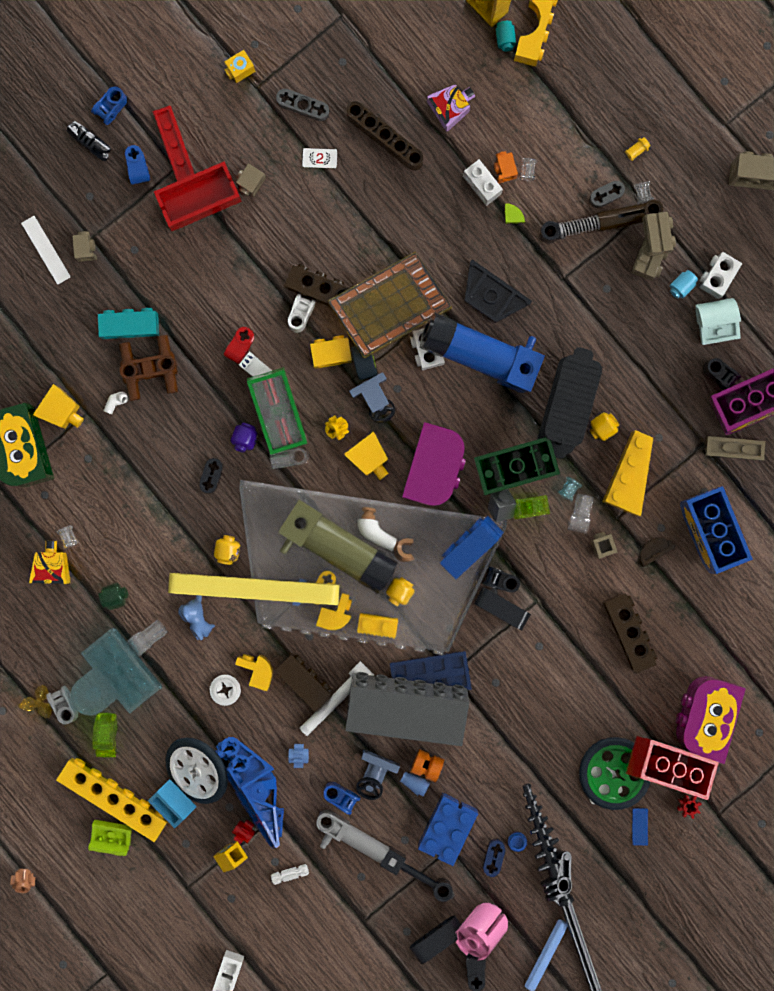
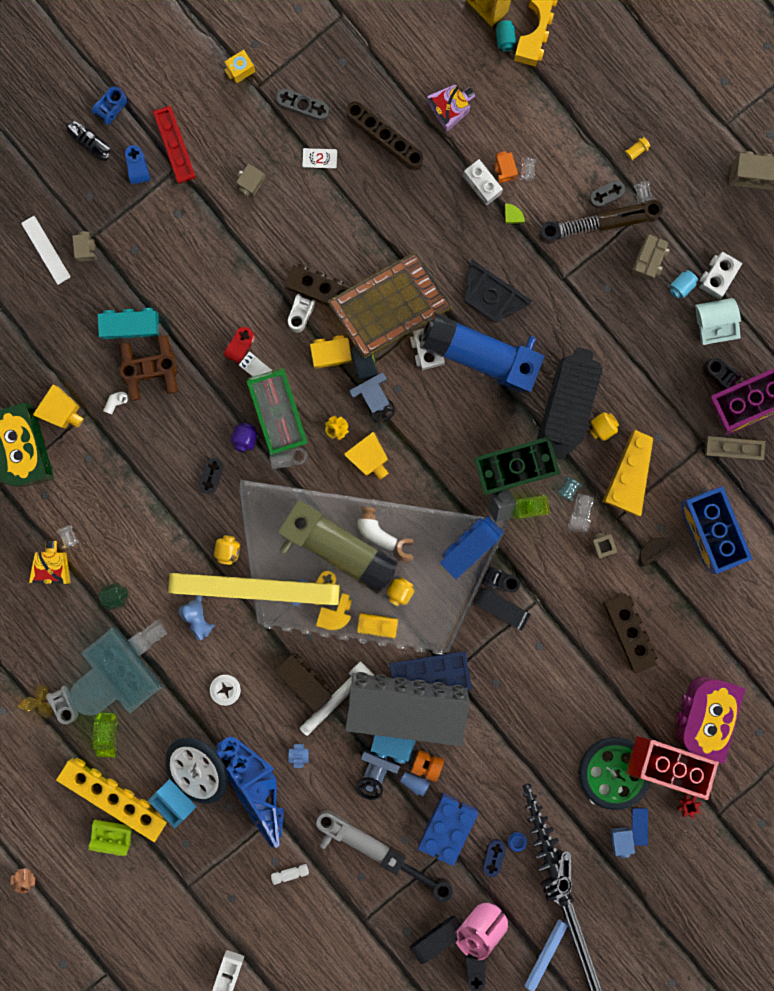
red piece [154,161,242,231] -> none
yellow brick [213,841,248,872] -> none
red gear [232,820,256,845] -> none
yellow brick [235,654,273,691] -> none
blue piece [324,782,361,815] -> none
magenta brick [402,422,466,506] -> none
dark tan brick [642,212,676,256] -> none
none -> dark azure brick [371,735,416,764]
none -> medium blue brick [610,826,635,858]

